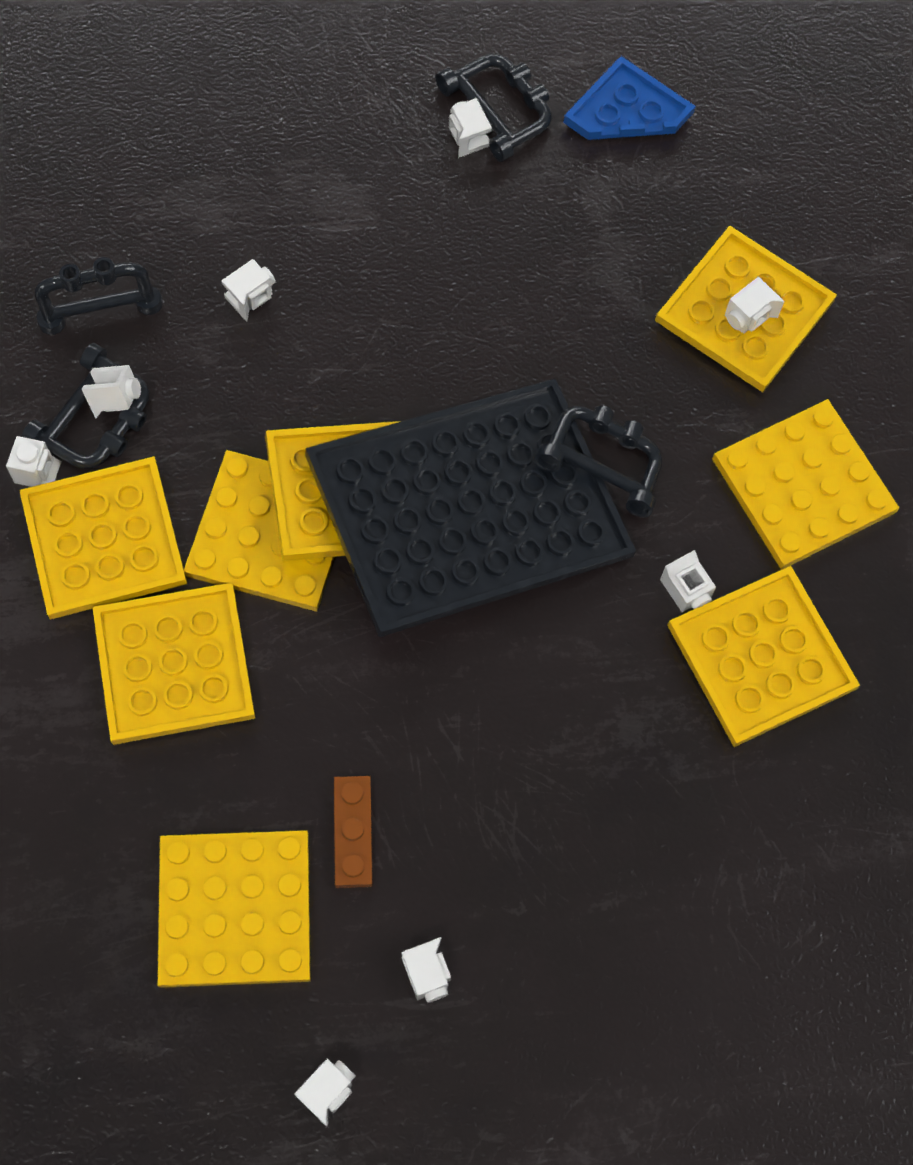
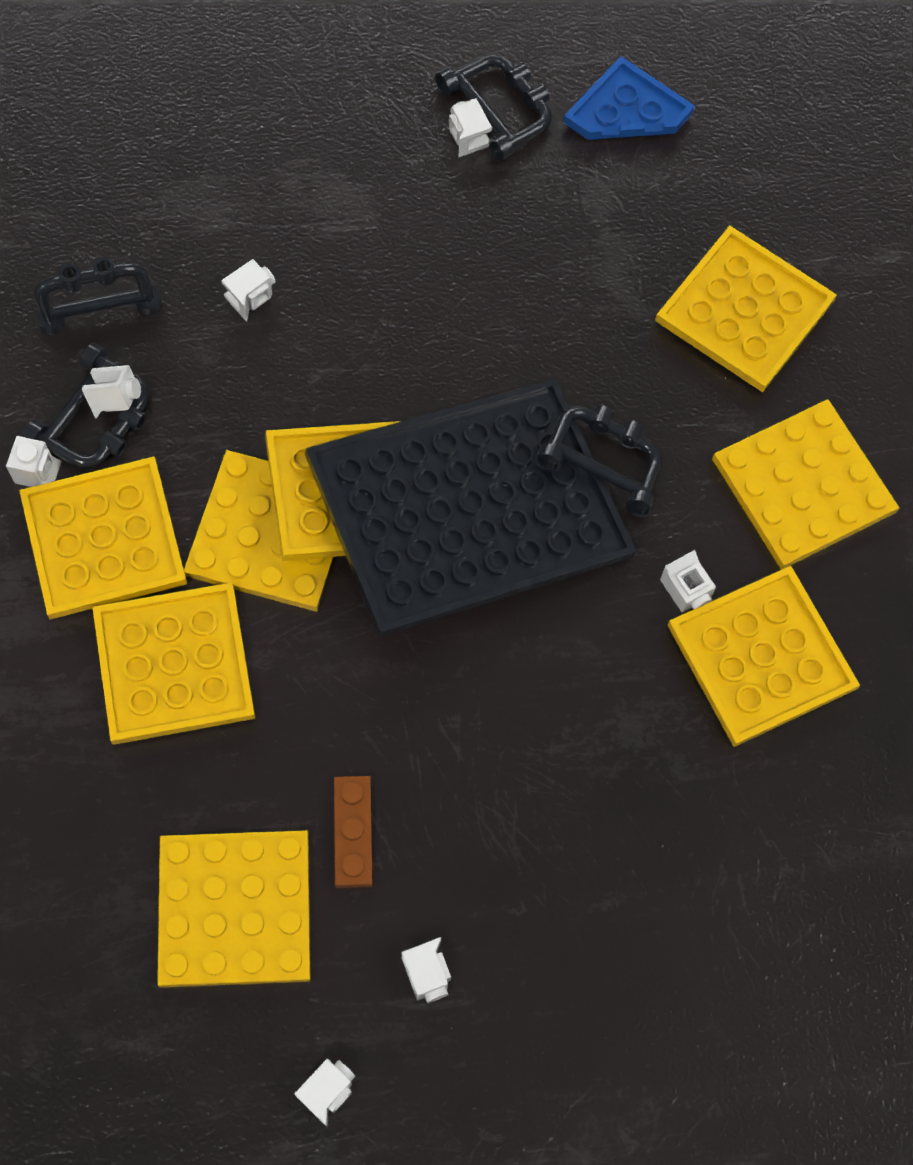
white window [725,276,785,334] -> none

